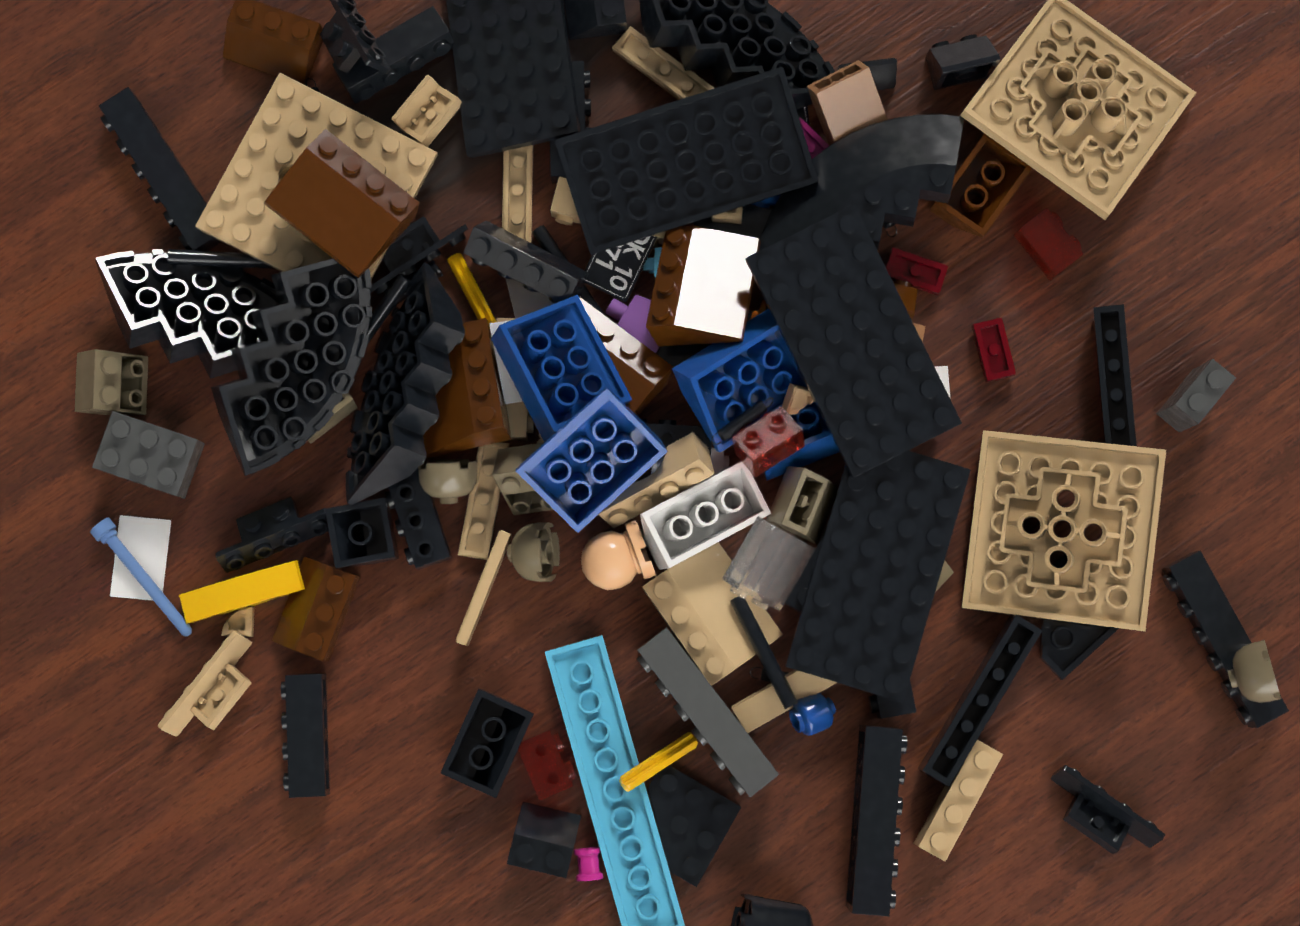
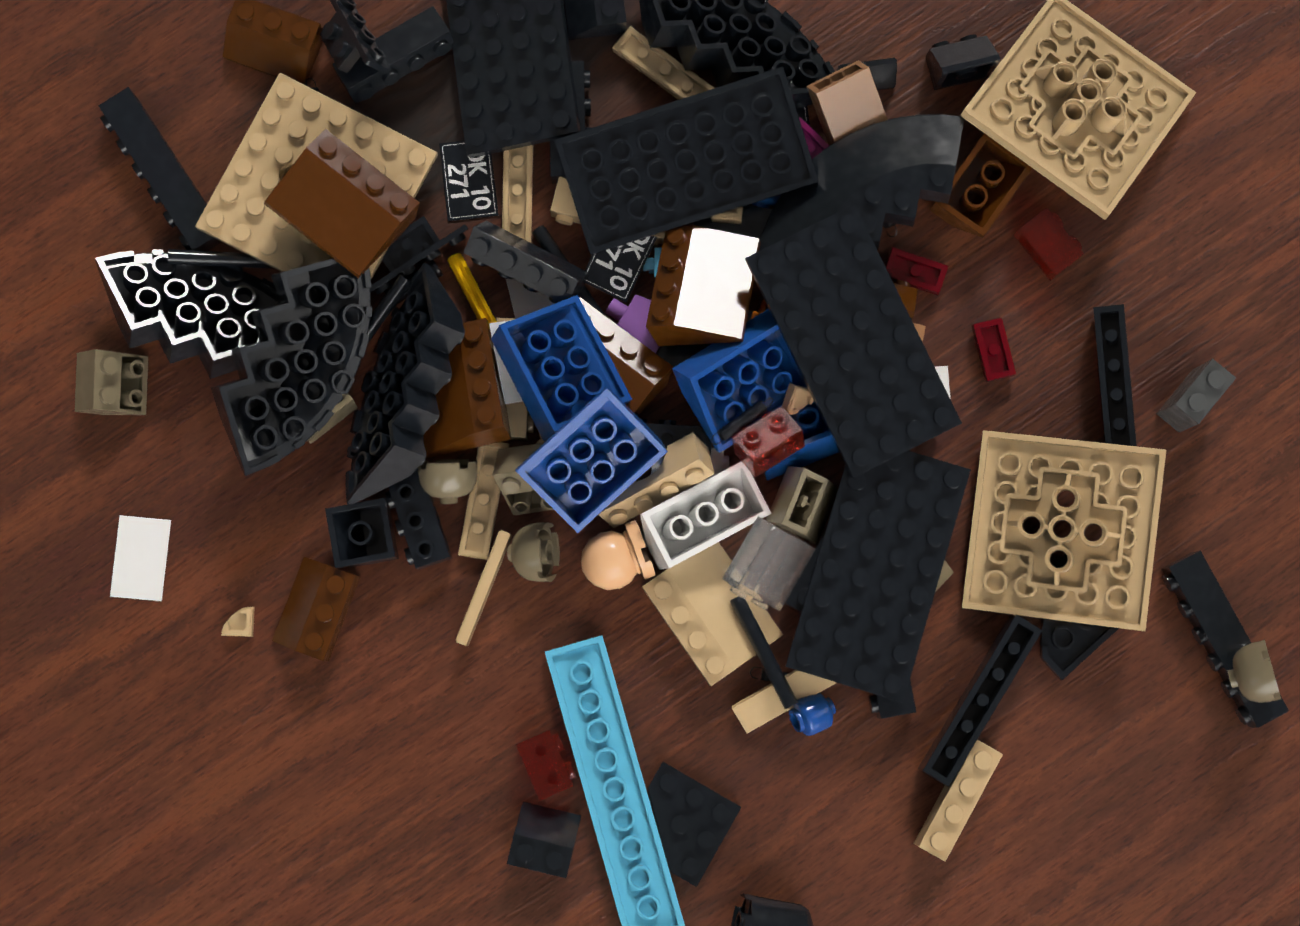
medium blue piece [90,517,192,637] -> none
dark grey brick [92,411,205,499] -> none
tan bracket [158,631,252,736] -> none
yellow slope [179,560,305,624] -> none
black bracket [215,497,329,573] -> none
black brick [281,674,330,798] -> none
tan bracket [392,75,462,147] -> none
black slope [441,688,534,798] -> none
dark pink bush [574,847,603,881] -> none
yellow axle [619,732,698,792] -> none
dark grey brick [636,627,779,797] -> none
black brick [846,724,907,917] -> none
black bracket [1051,765,1165,854] -> none
none -> black sticker [439,141,499,221]

